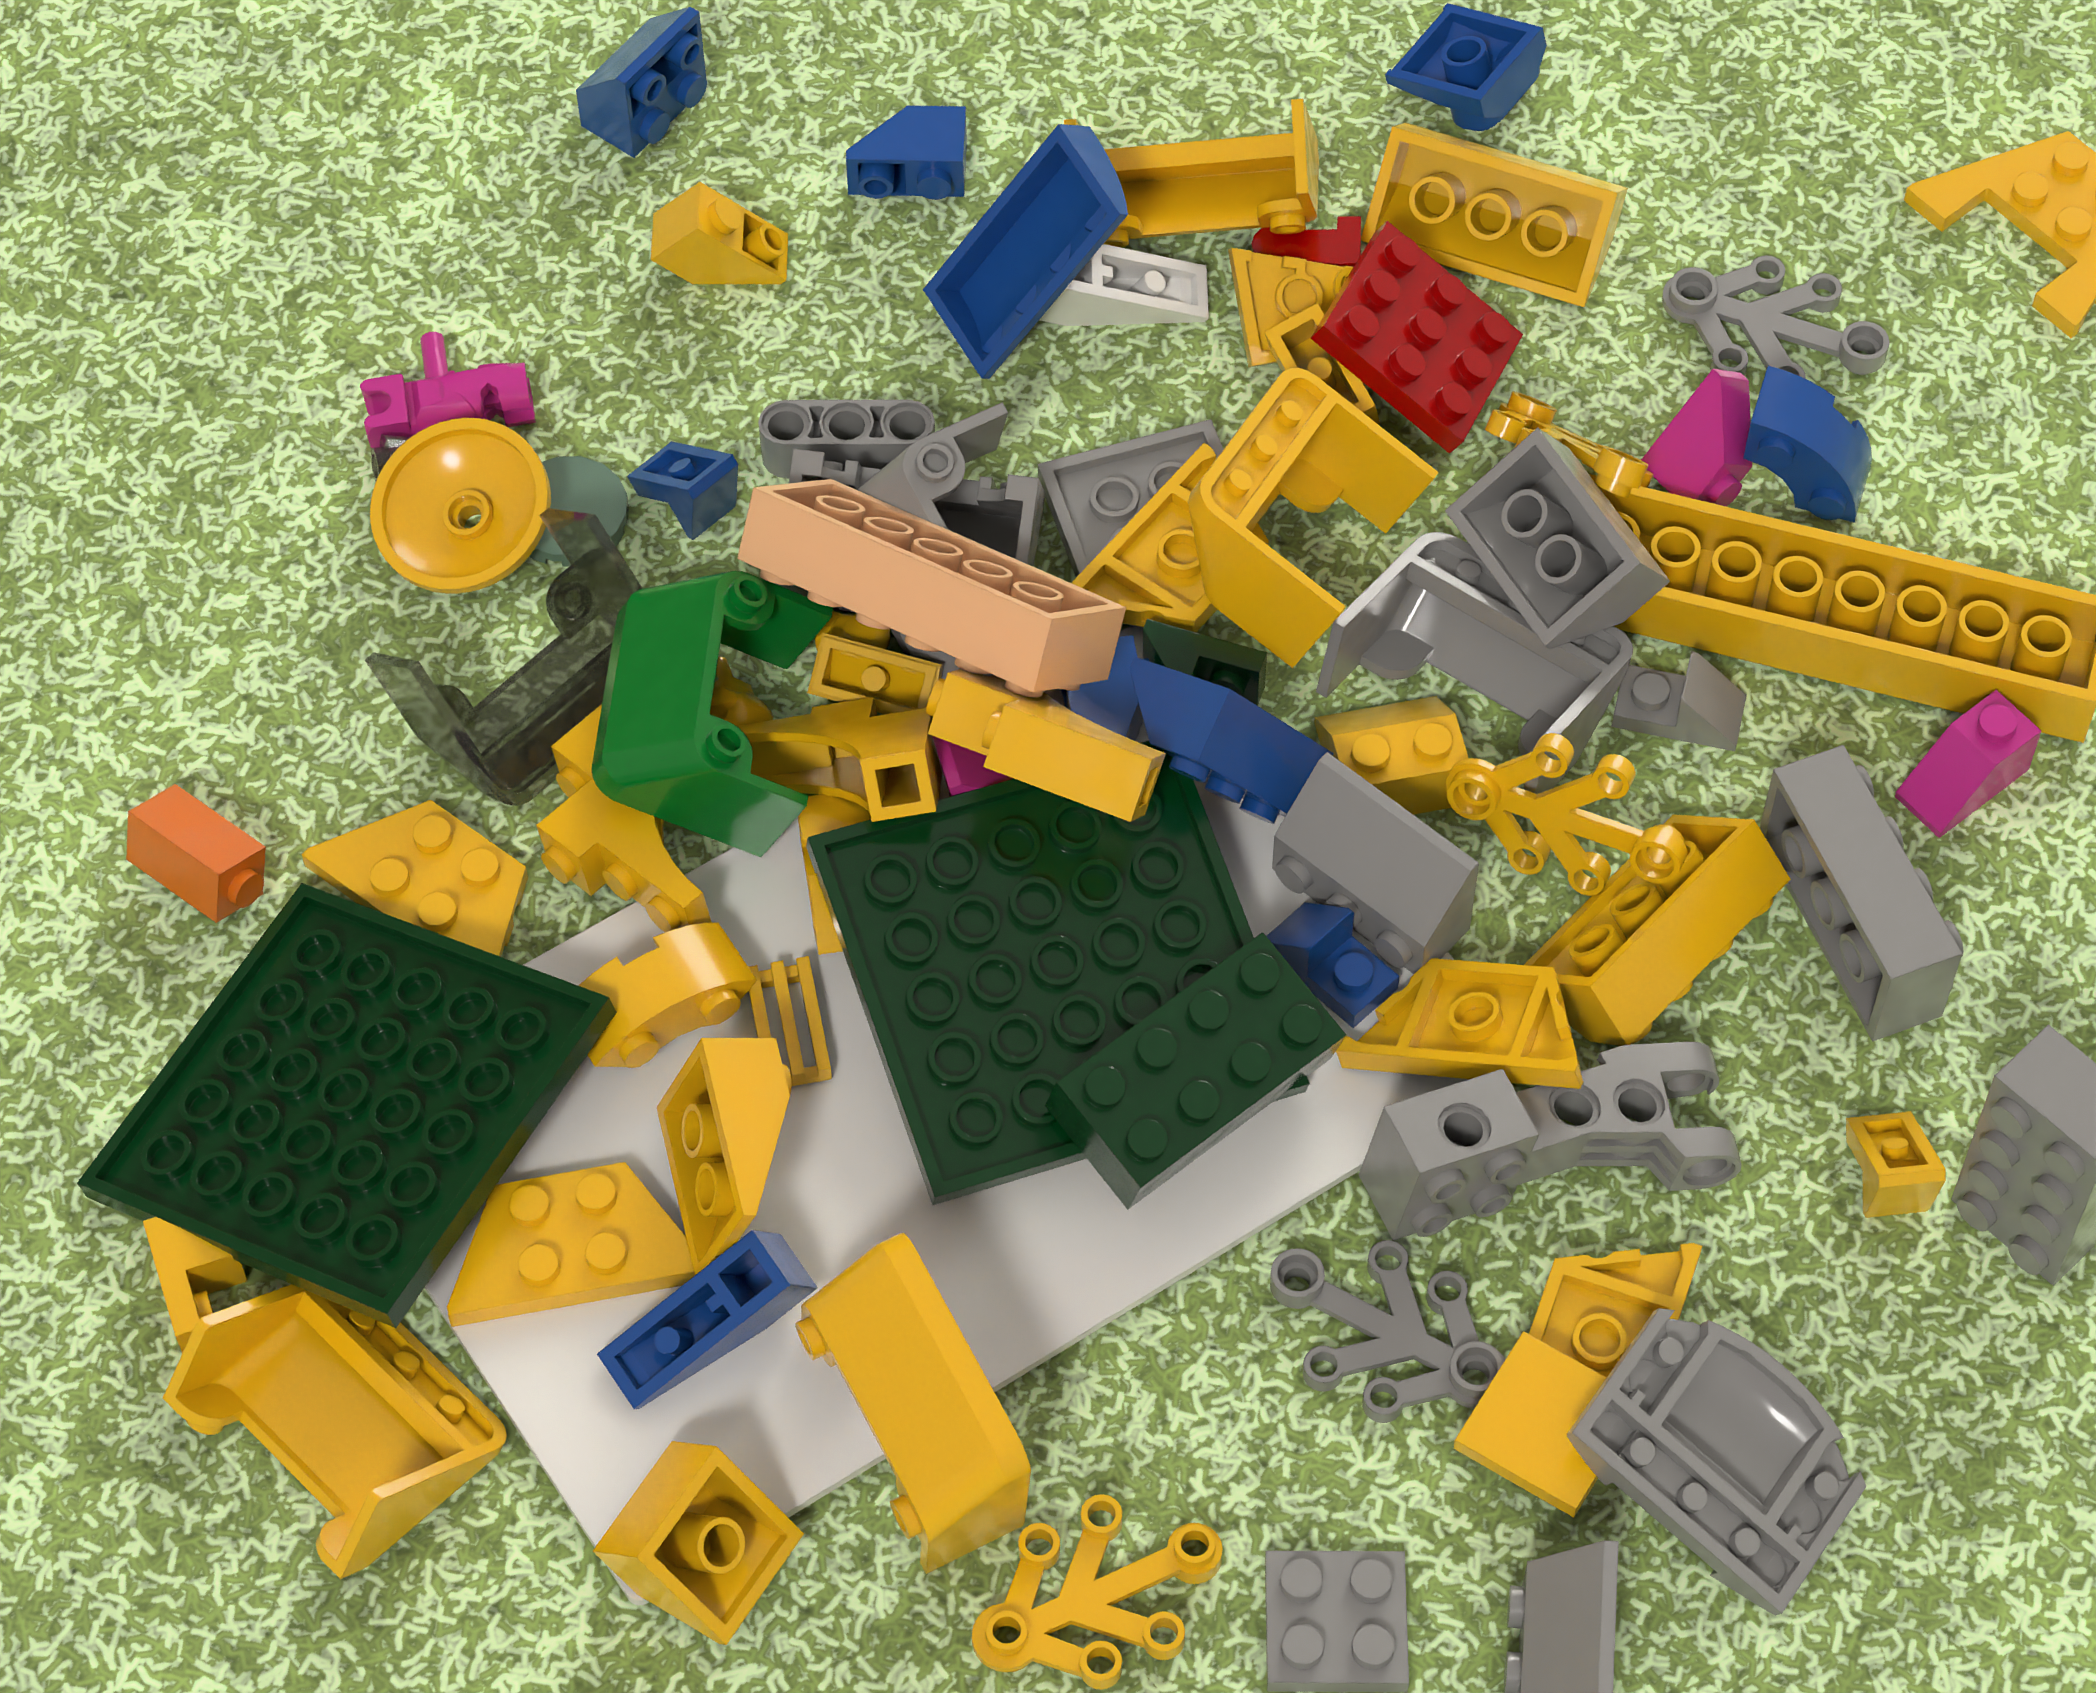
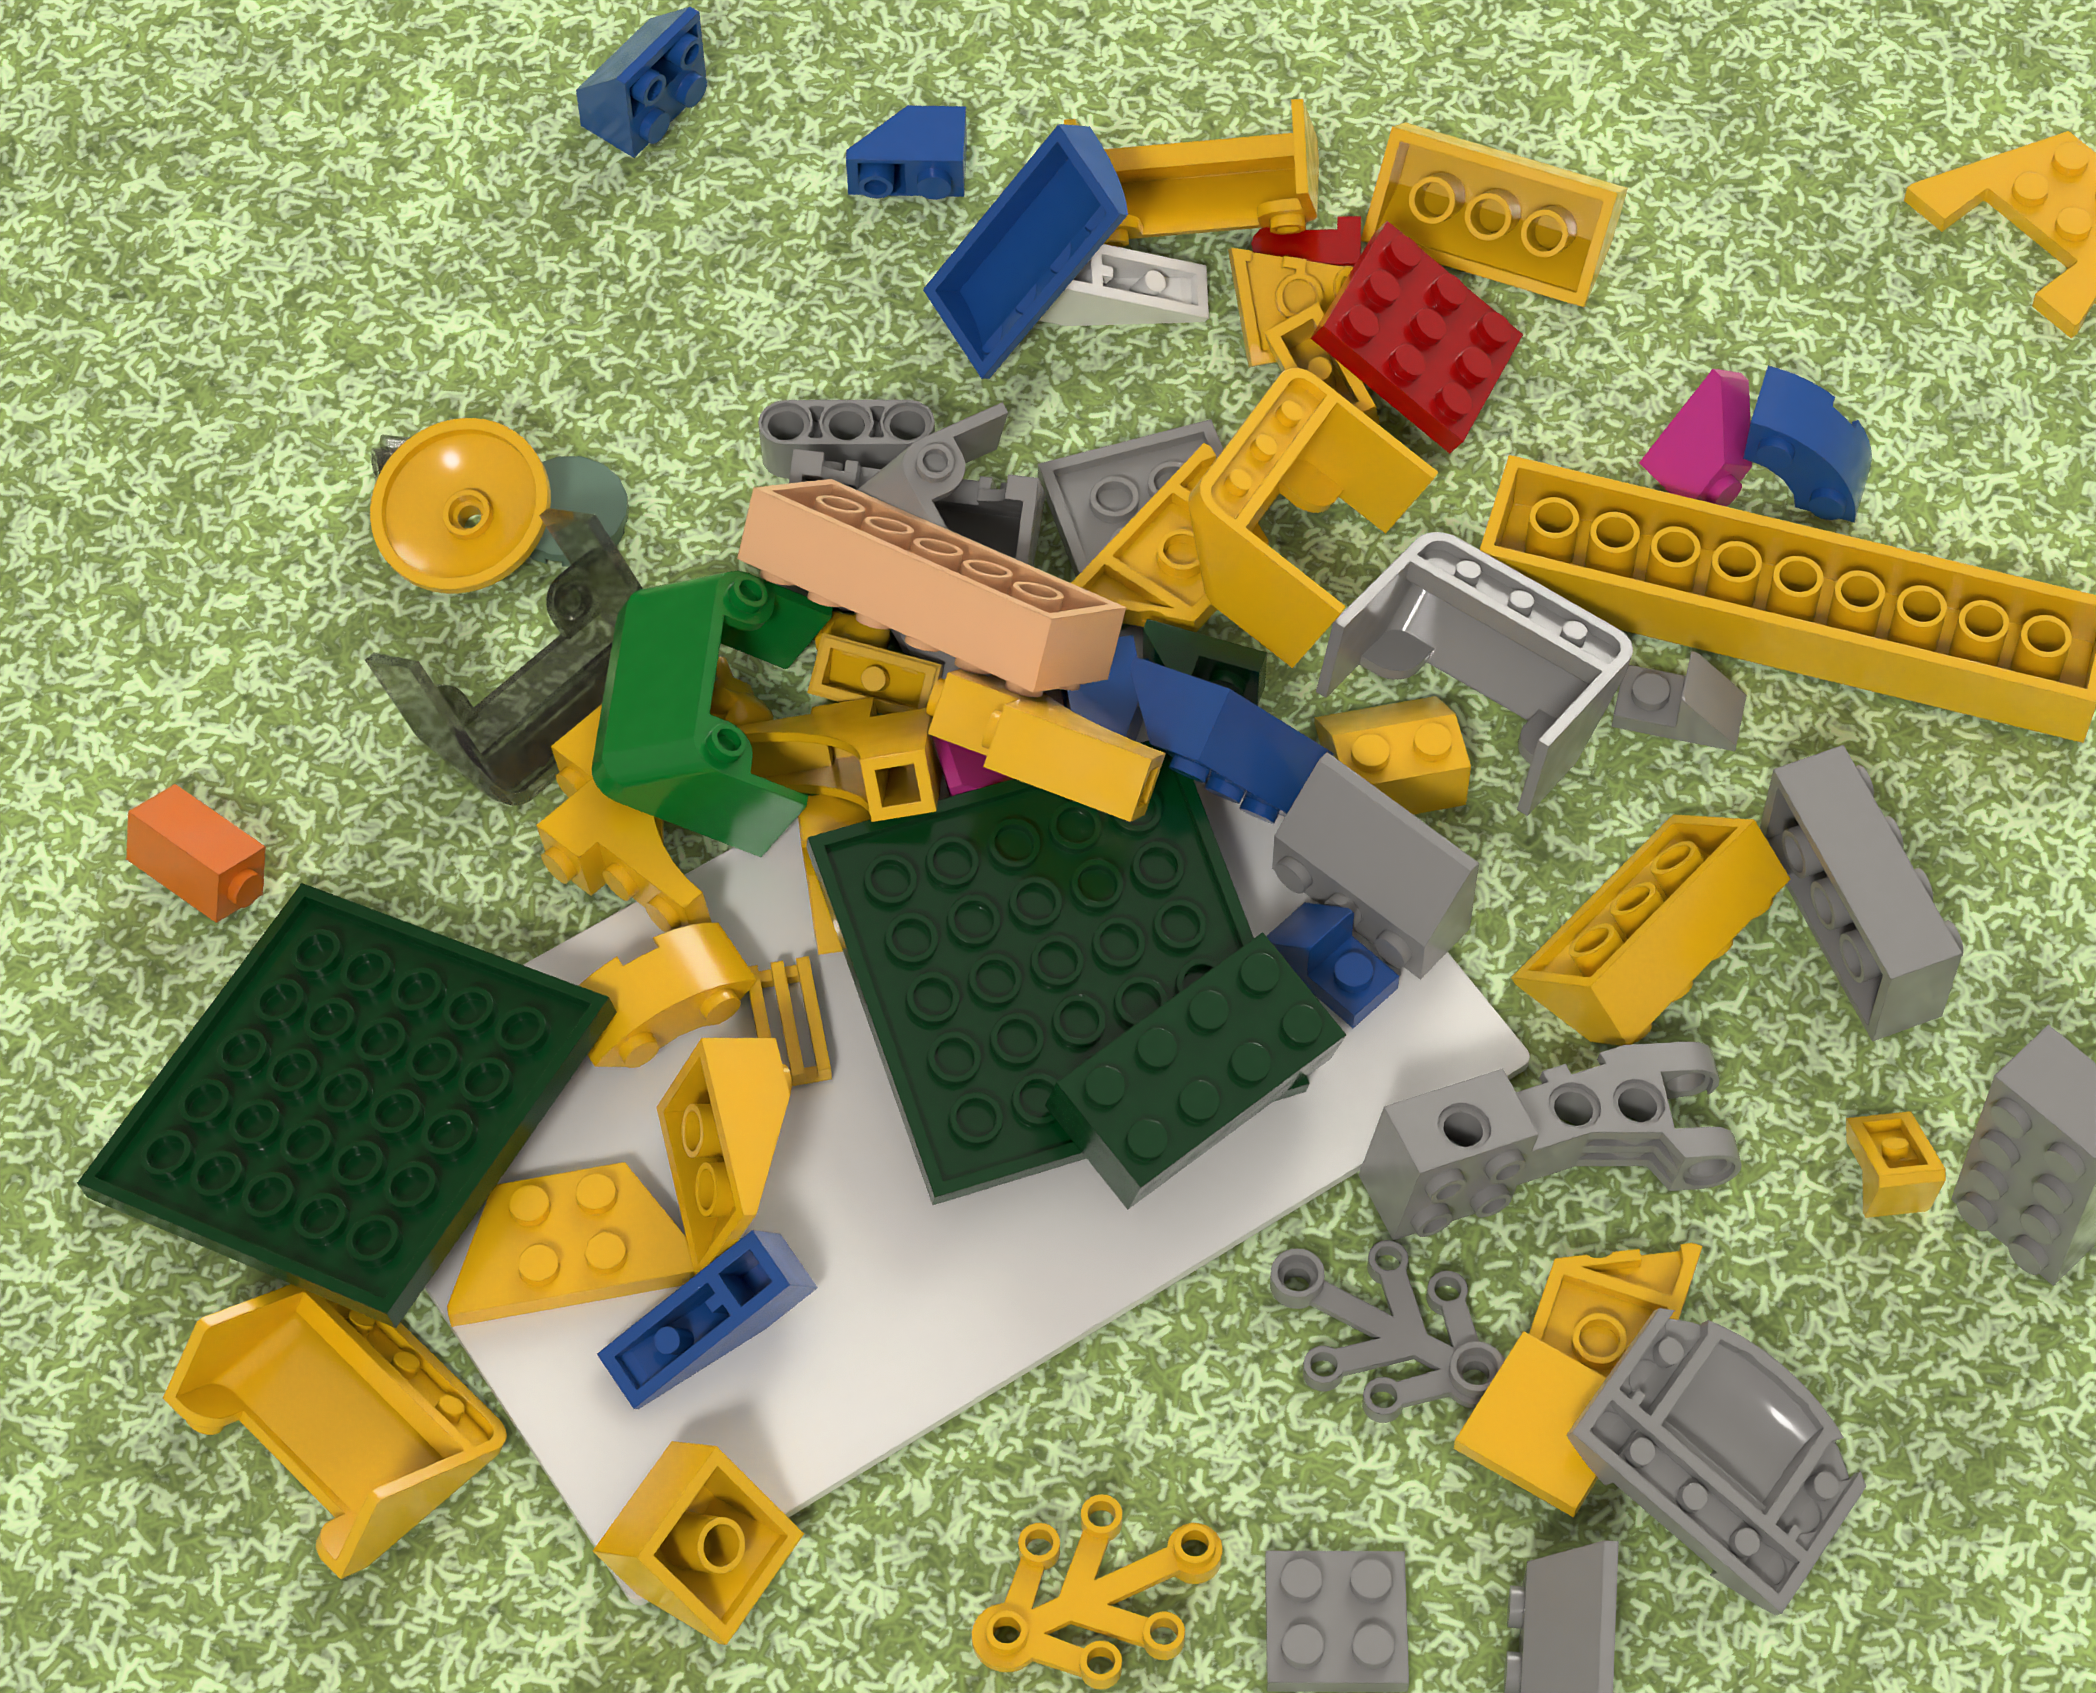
yellow slope [143,1217,247,1353] -> none
yellow wing [301,800,528,957] -> none
dark pink piece [360,332,536,454] -> none
blue slope [627,441,738,540] -> none
yellow slope [651,182,788,284] -> none
yellow windscreen [795,1232,1031,1574] -> none
yellow wing [1336,958,1583,1089] -> none
blue slope [1385,3,1547,131] -> none
light grey slope [1445,428,1670,649] -> none
yellow plant [1446,733,1687,896] -> none
yellow plant [1485,391,1653,498] -> none
light grey plant [1662,255,1889,379] -> none
dark pink slope [1895,690,2041,838] -> none

